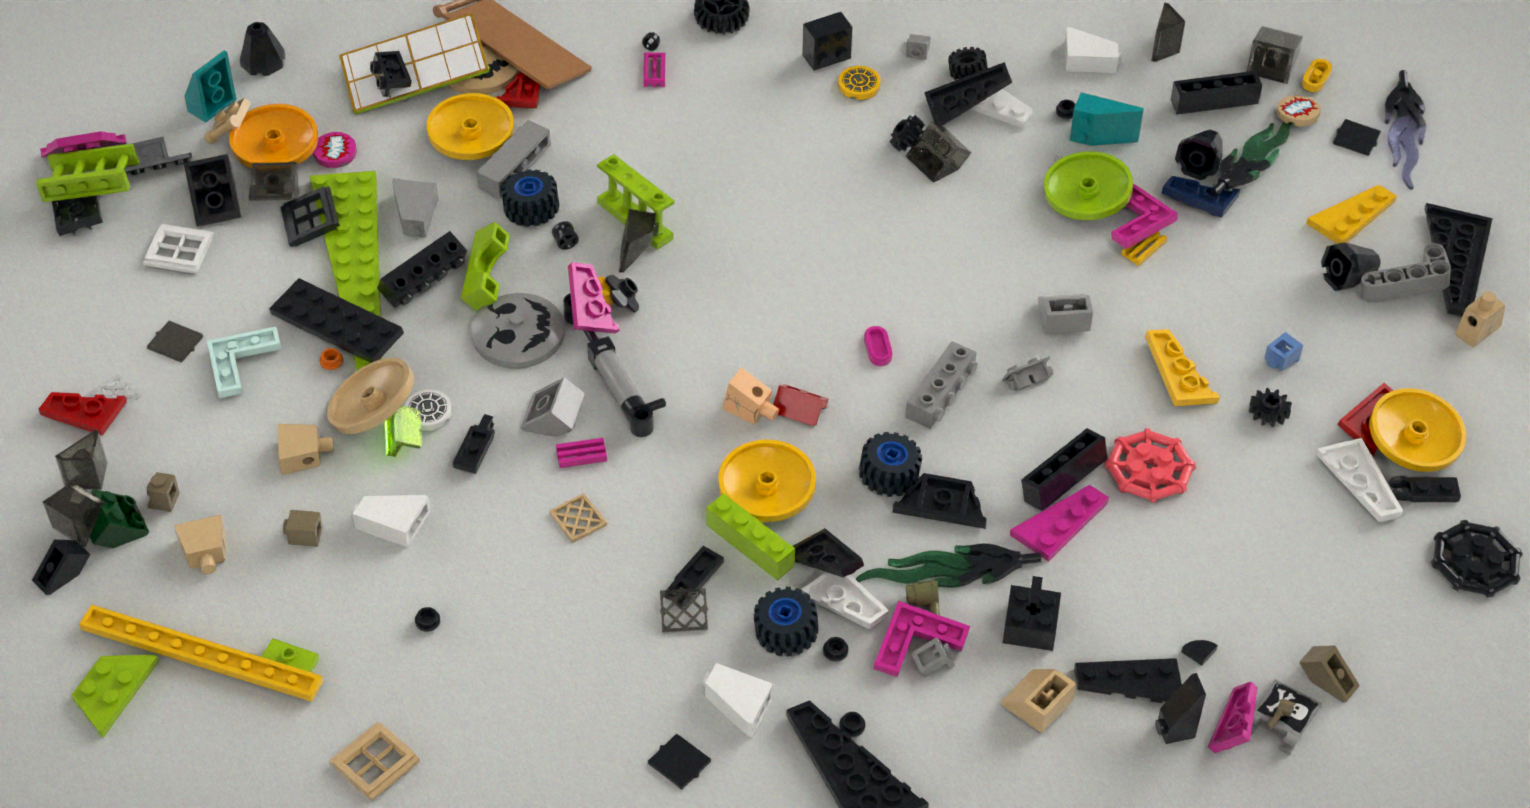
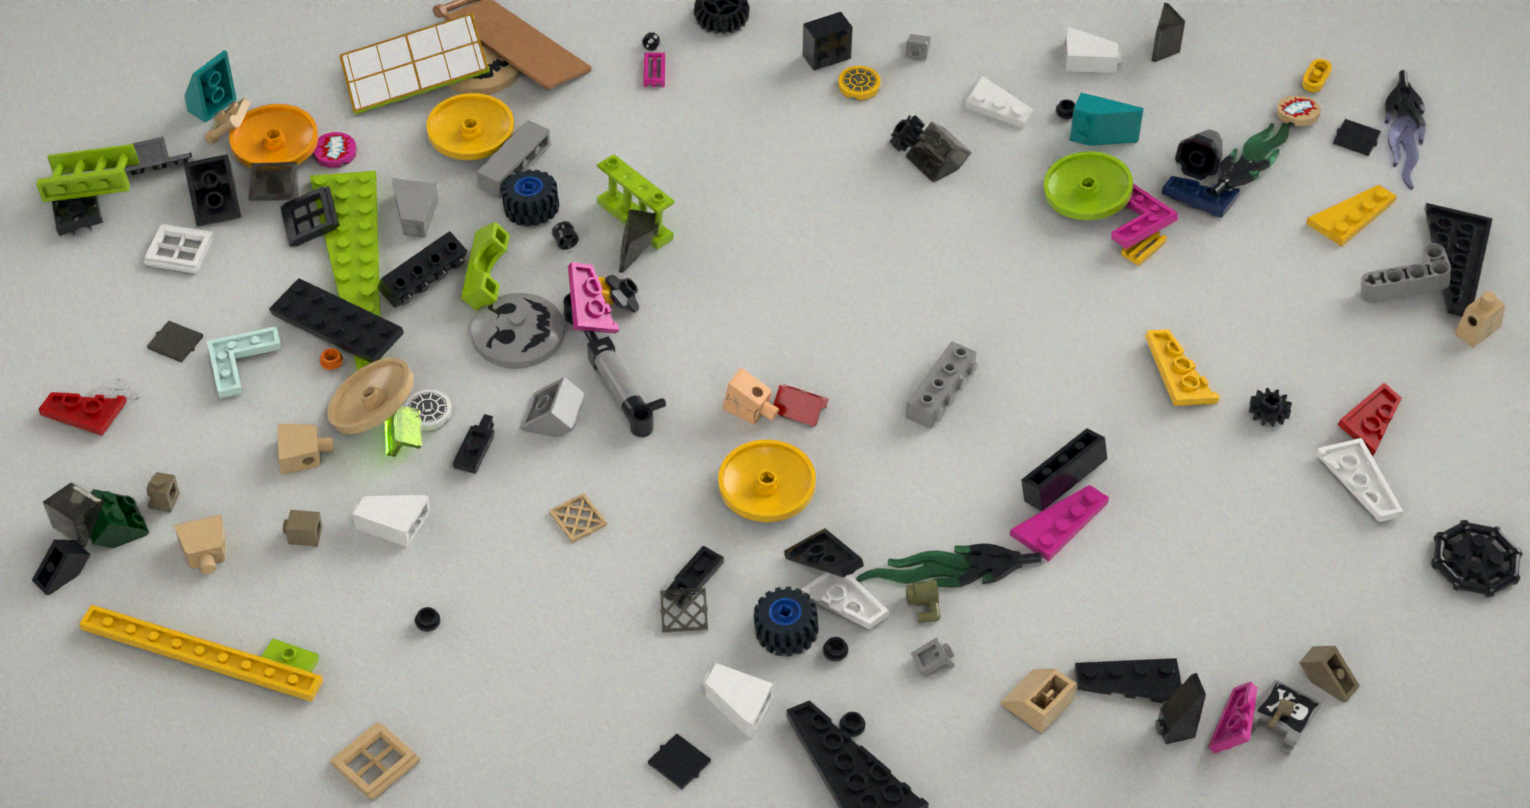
dark pink wing [40,131,127,158] -> none
clear smoke slope [55,430,107,490] -> none
lime wing [71,655,159,738] -> none
black cone [240,22,285,76] -> none
black bracket [370,51,412,97] -> none
red wing [496,72,541,108] -> none
dark pink tile [556,438,607,468] -> none
lime brick [706,493,795,581] -> none
black wheel [859,432,922,497] -> none
dark pink tile [864,326,892,366] -> none
dark pink plate [873,601,970,677] -> none
black wing [892,473,987,529] -> none
black wing [924,62,1012,129] -> none
black tyre [948,47,988,80] -> none
light grey hinge [1002,356,1053,391] -> none
black hinge [1002,576,1061,651] -> none
light grey slope [1038,294,1093,334] -> none
coral plate [1105,428,1196,503] -> none
black brick [1170,71,1263,115] -> none
black tile [1181,640,1218,666] -> none
clear smoke slope [1247,26,1303,84] -> none
medium blue brick [1264,332,1303,371] -> none
black cone [1321,242,1381,291] -> none
yellow dish [1369,388,1466,472] -> none
black hinge [1389,476,1461,502] -> none

